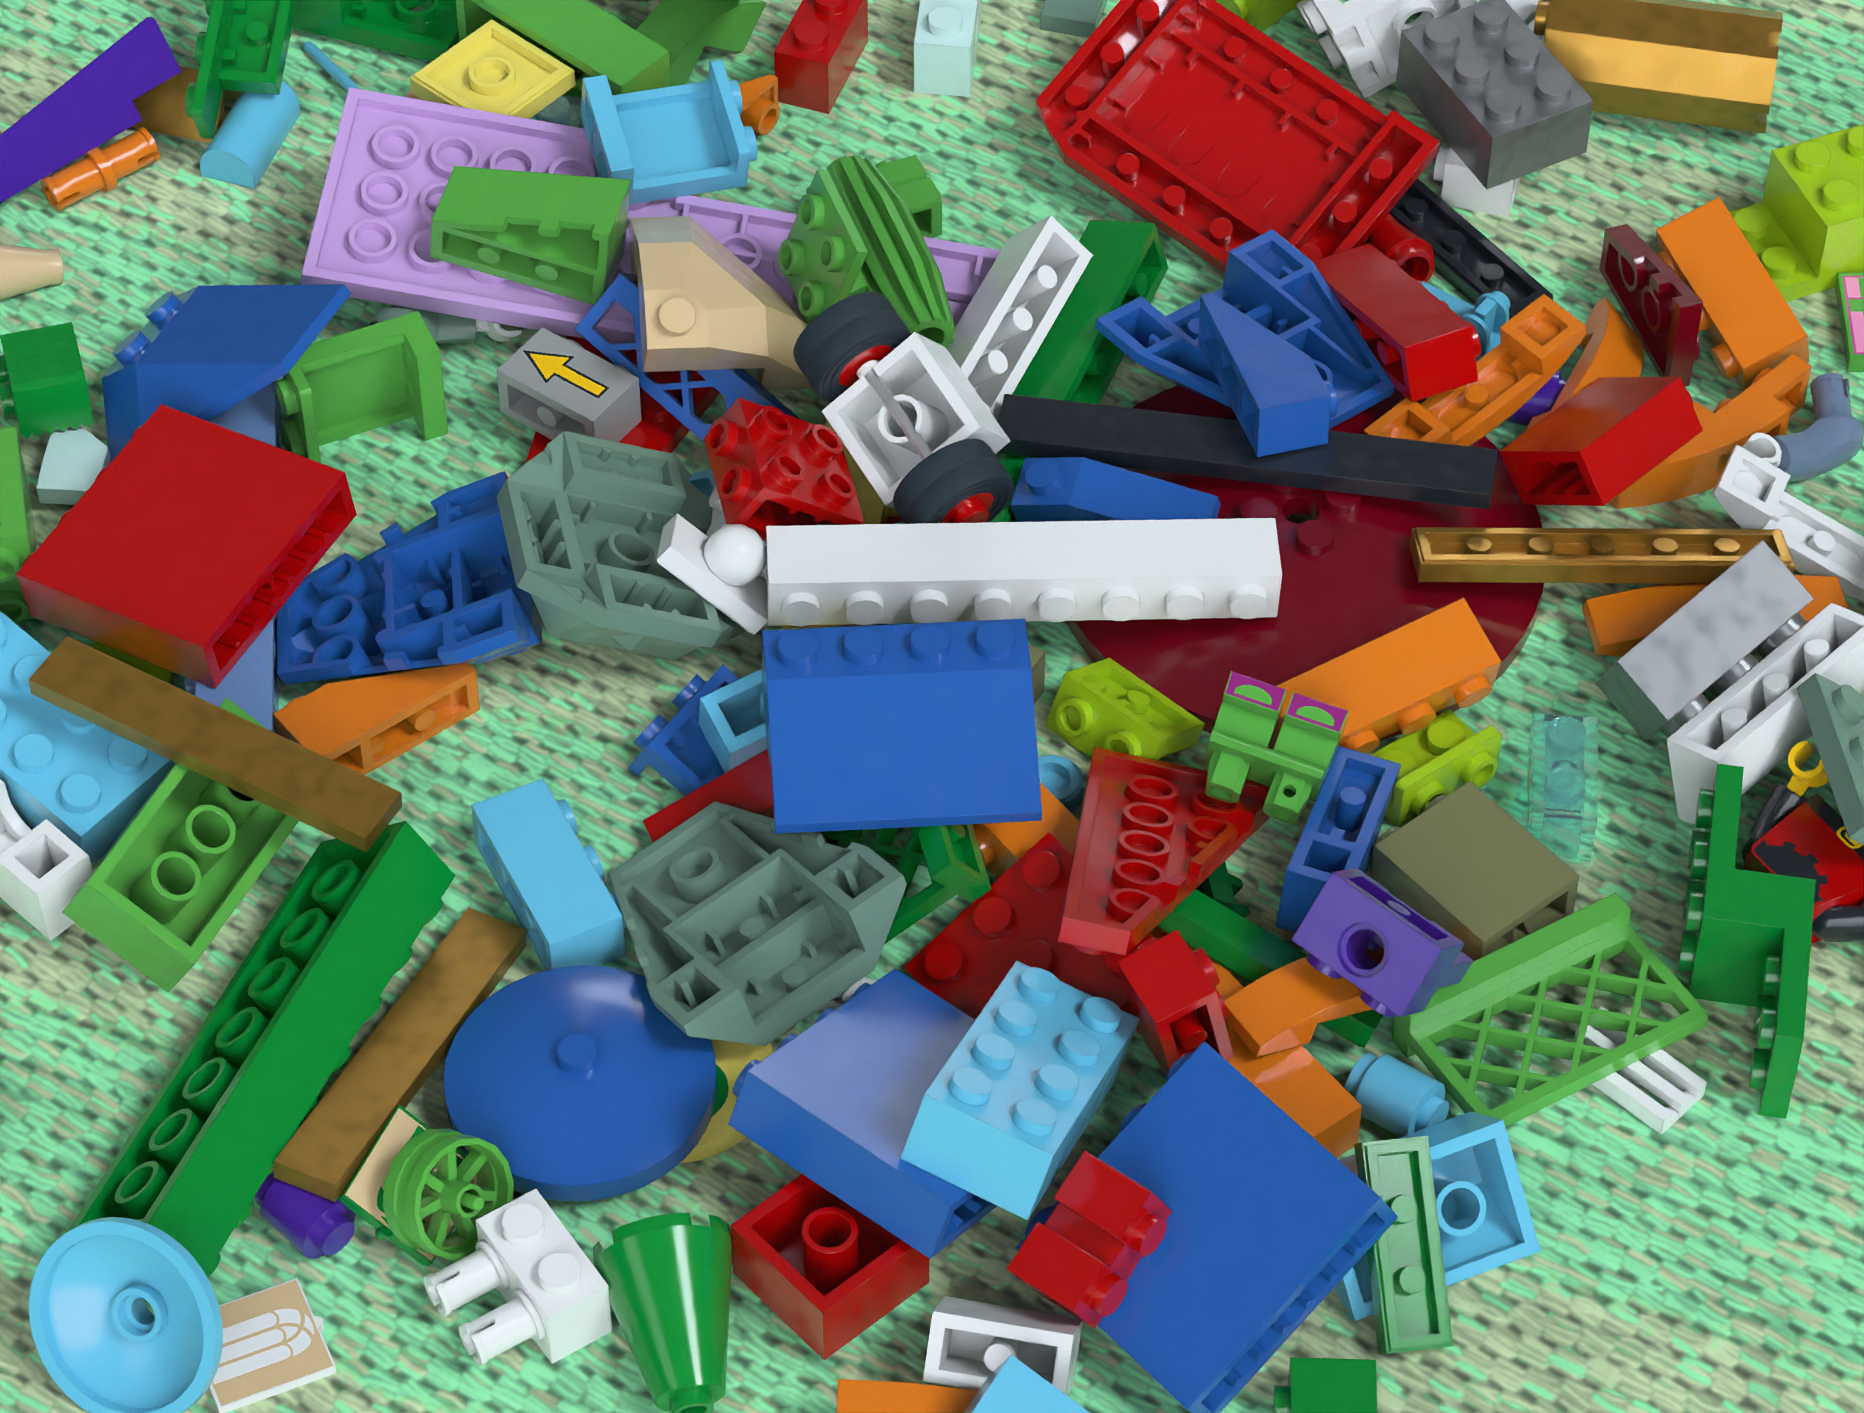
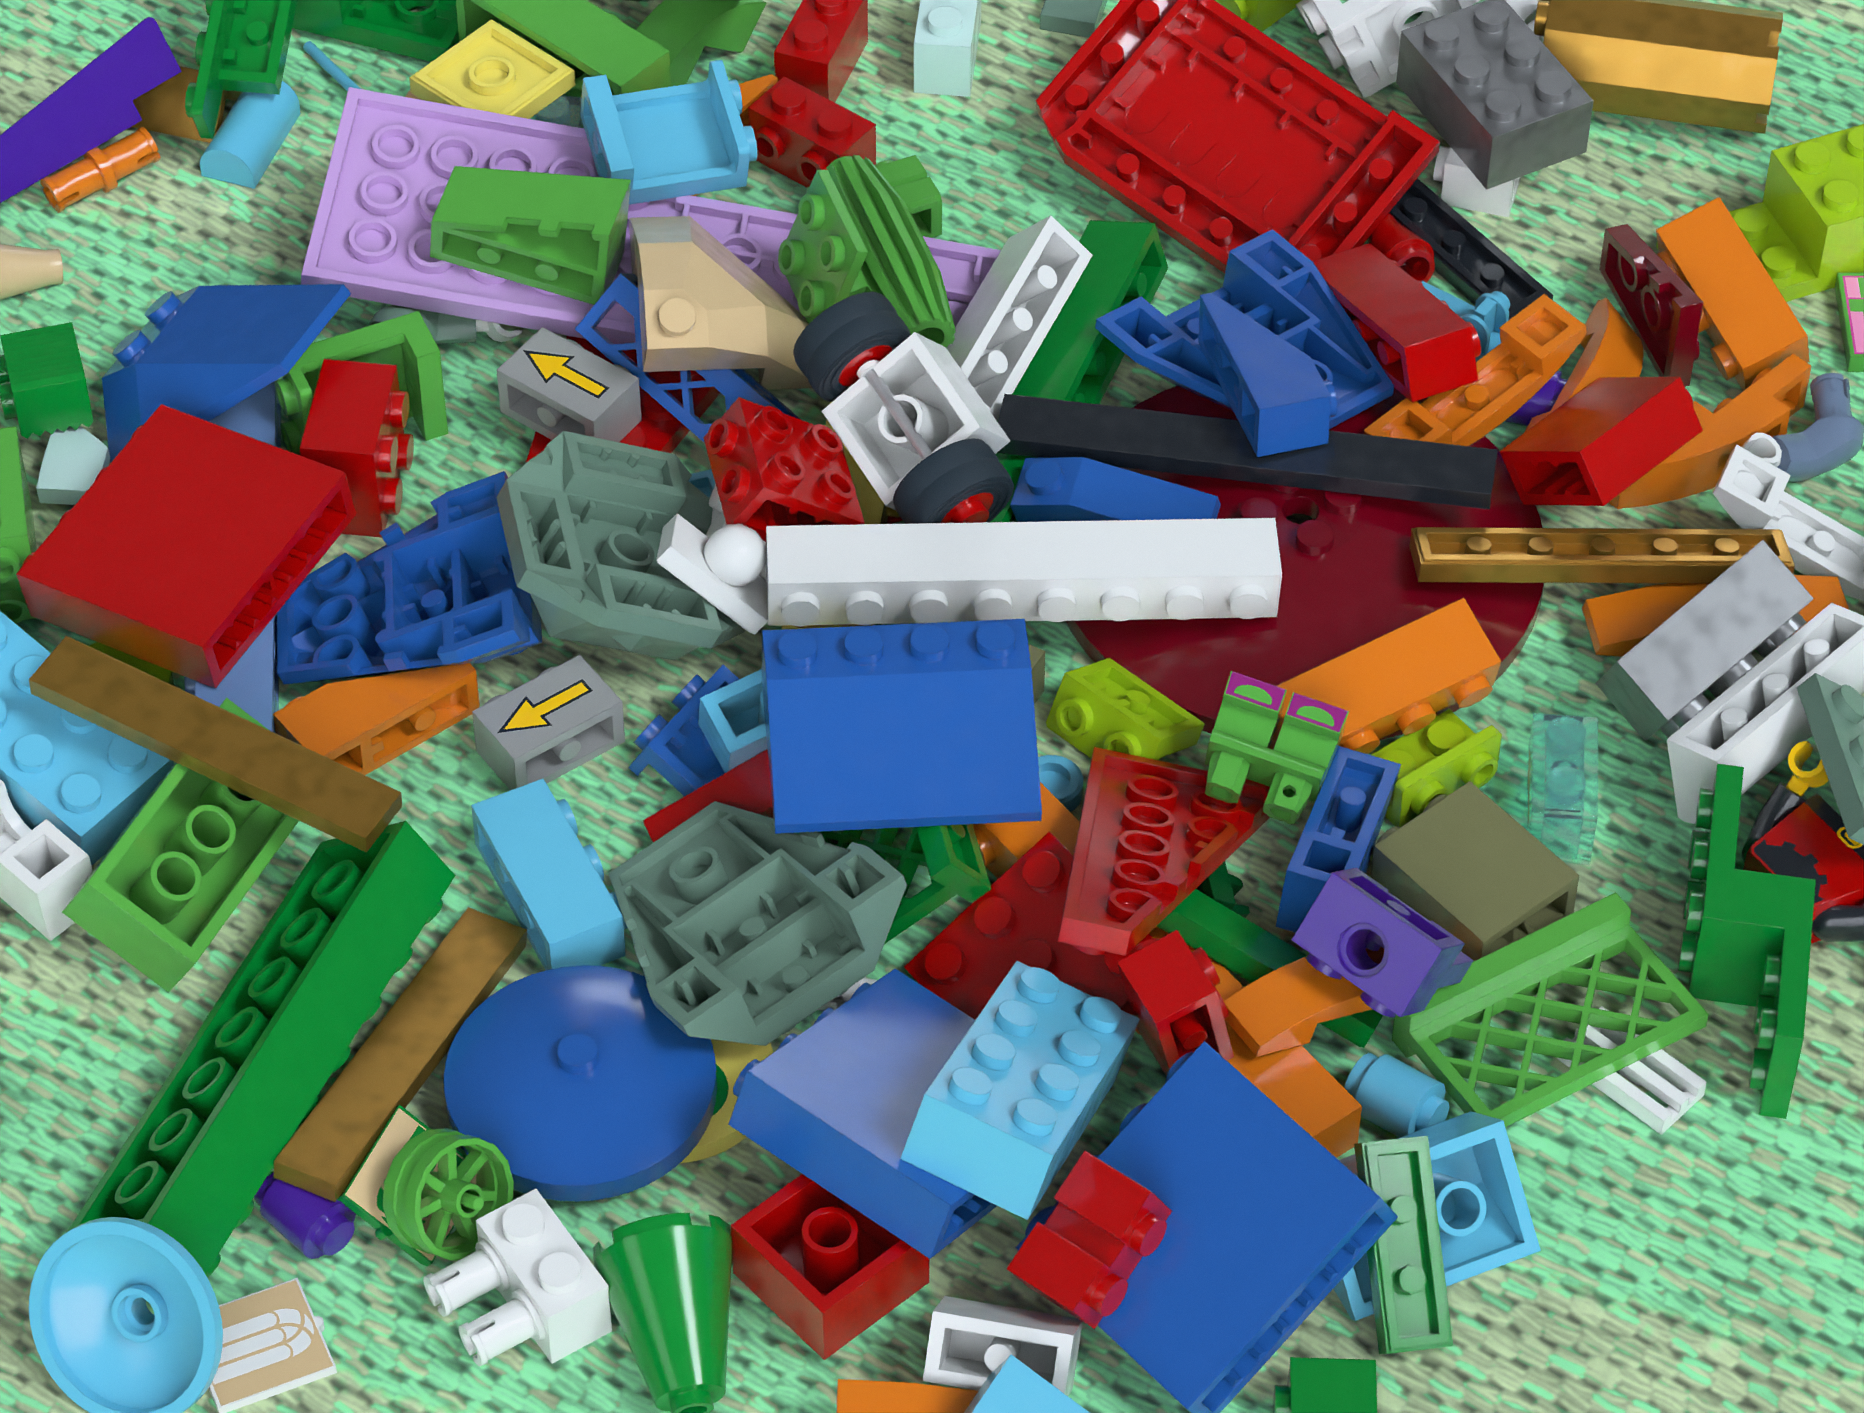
none -> red brick [300,359,414,538]
none -> light grey brick [472,654,625,790]
none -> red brick [748,76,876,188]

